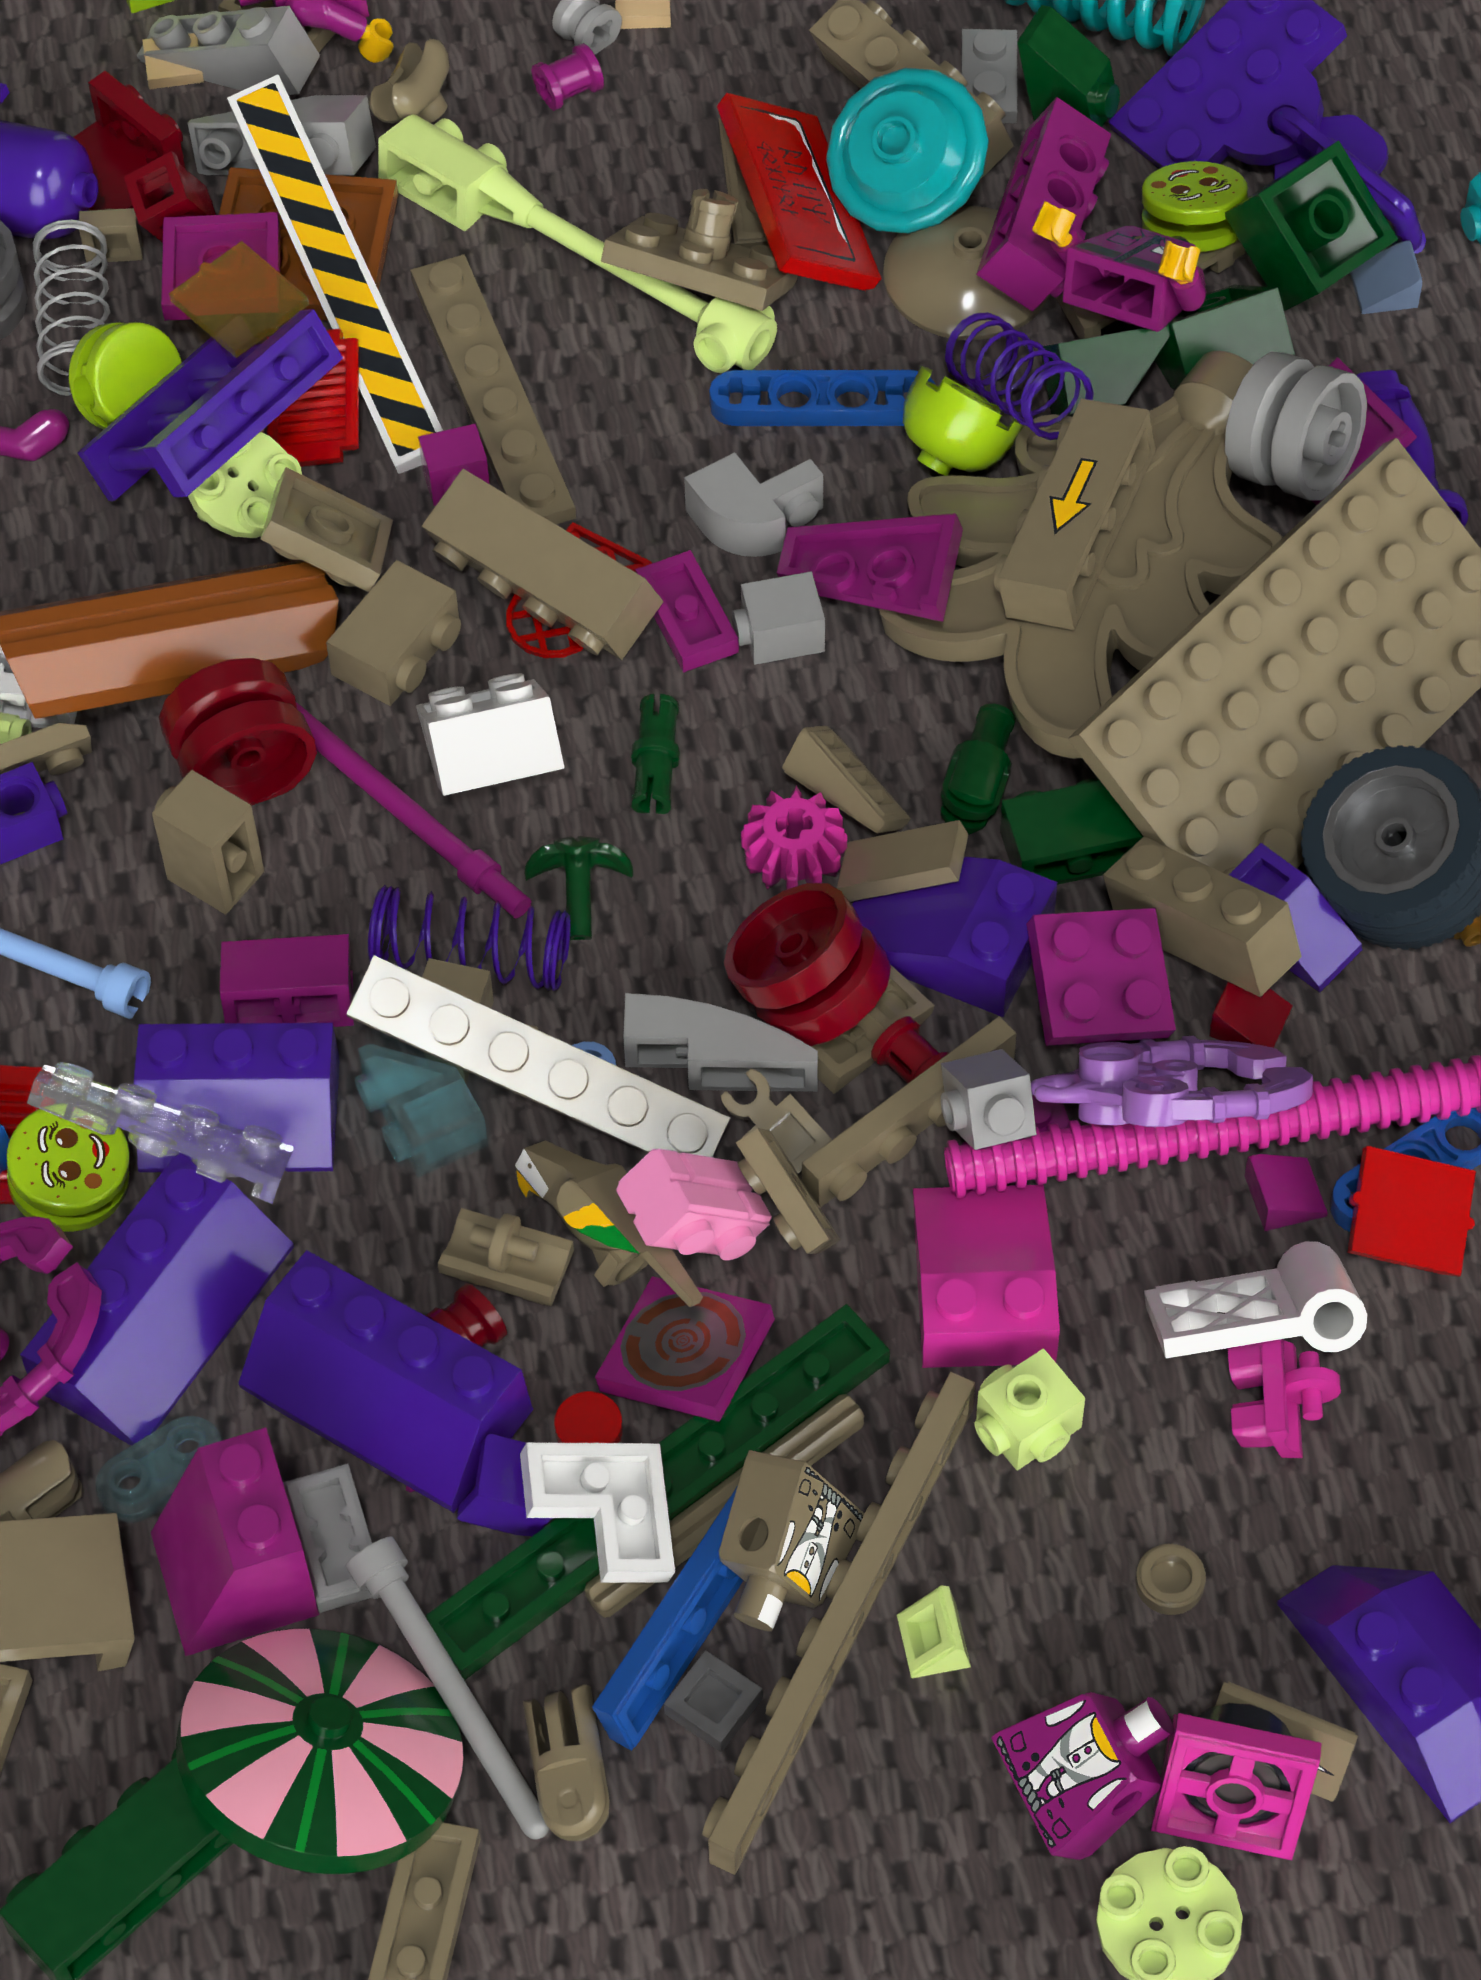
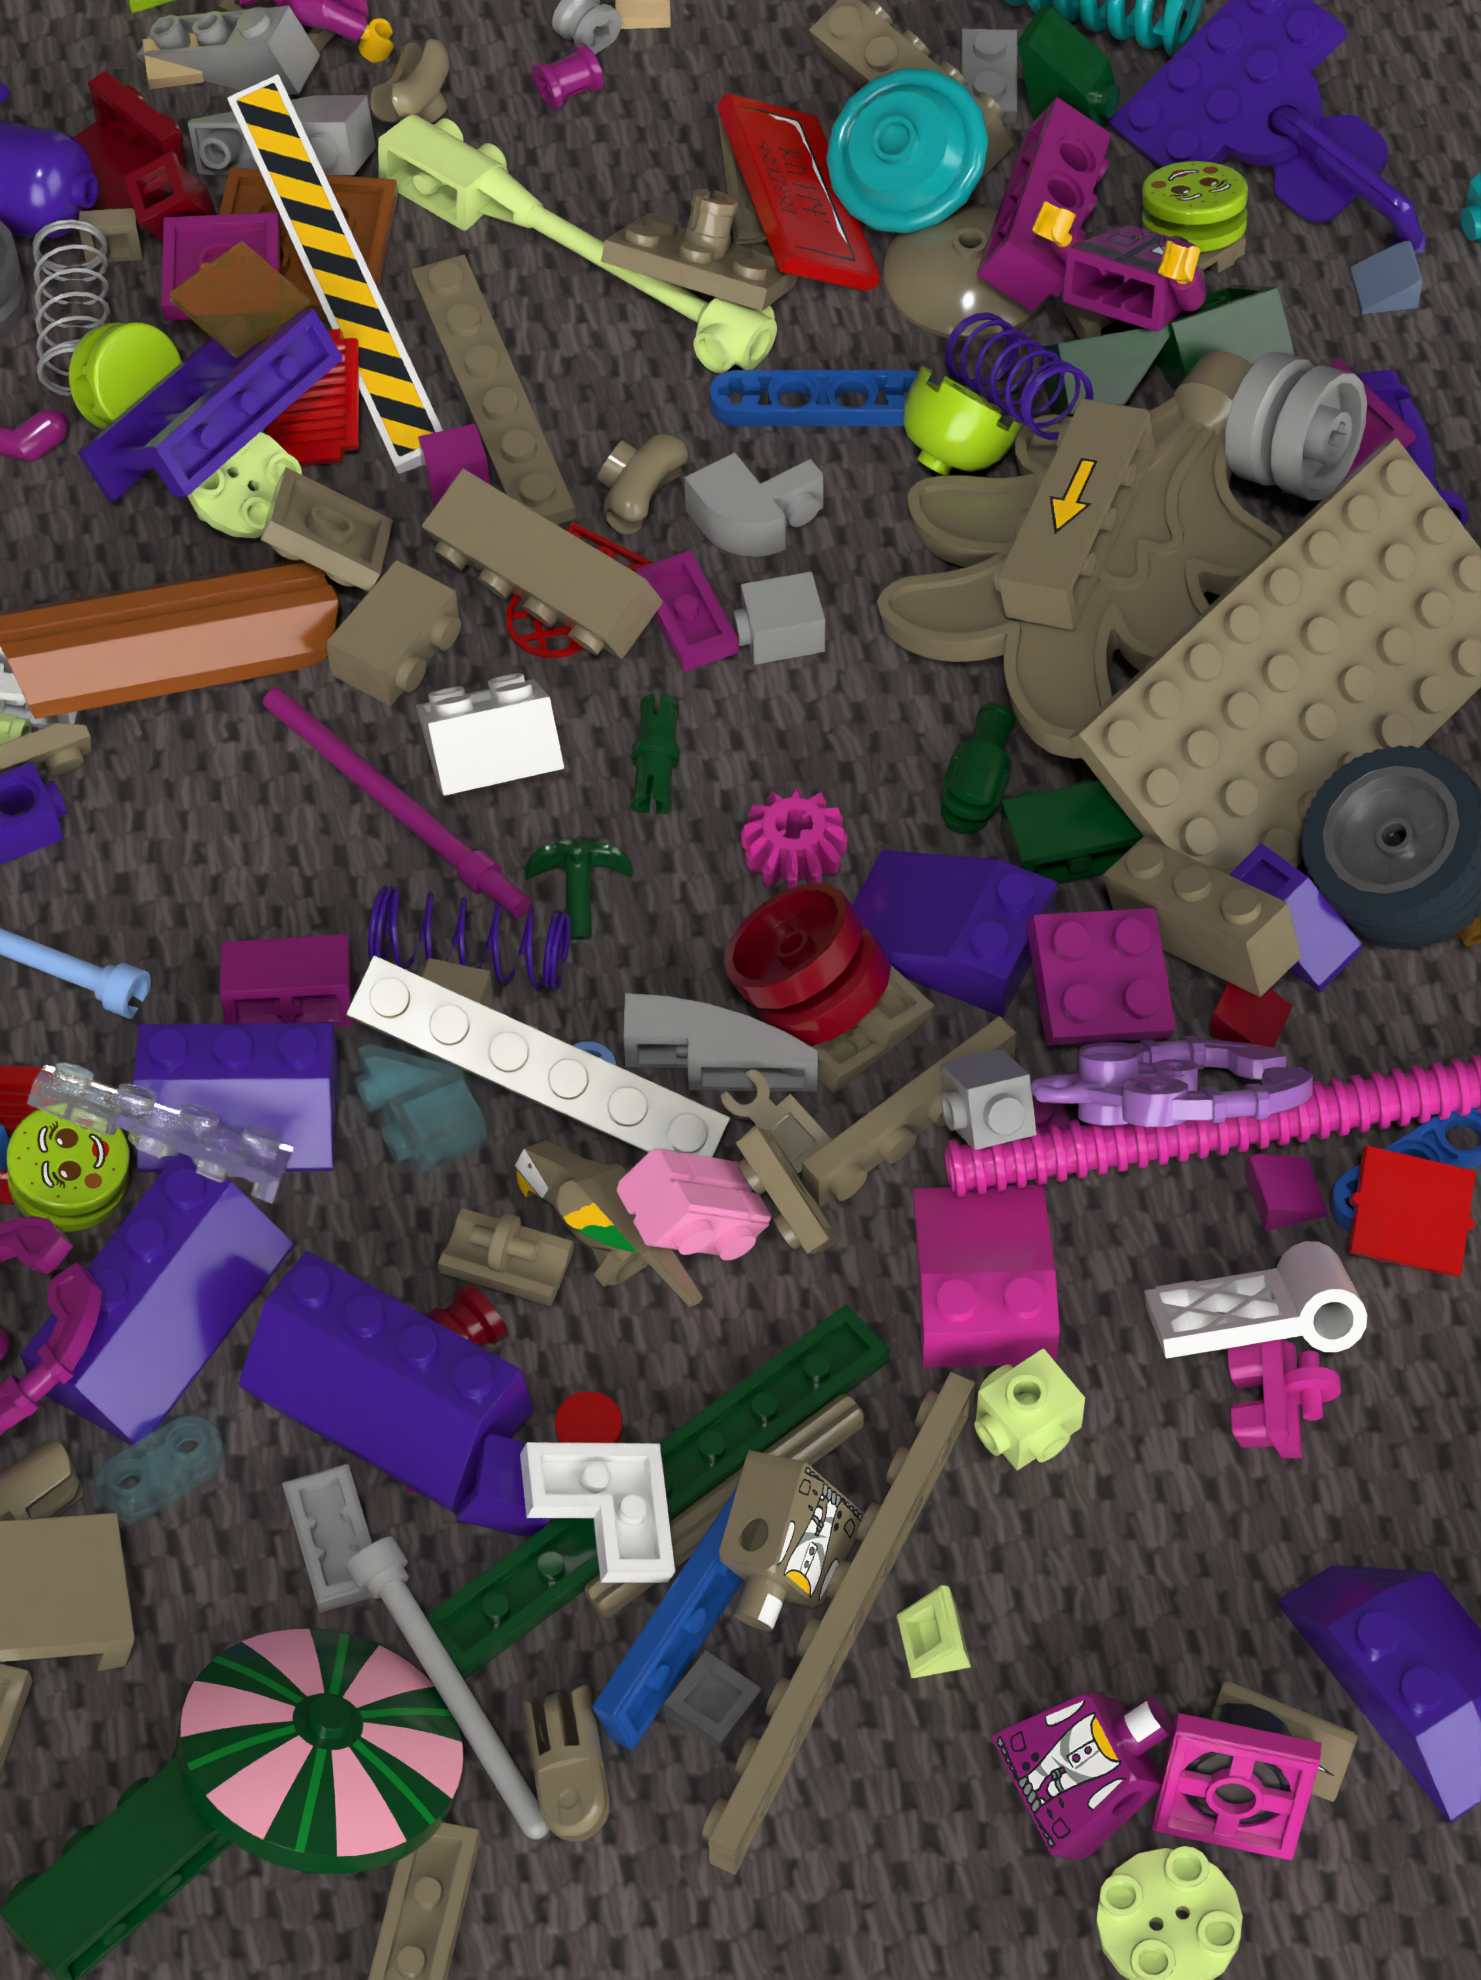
magenta slope [150,1427,319,1656] -> none
dark tan brick [152,770,265,915] -> none
dark red wheel [159,658,317,806] -> none
tile [595,1276,775,1422] -> none
magenta wing [776,513,963,622] -> none
dark tan slope [782,726,911,833] -> none
dark tan tile [837,820,969,902] -> none
dark red bush [871,1016,949,1084] -> none
dark tan tile [1135,1544,1206,1615] -> none
dark green slope [1225,140,1398,311] -> none
none -> dark tan piece [597,434,688,535]

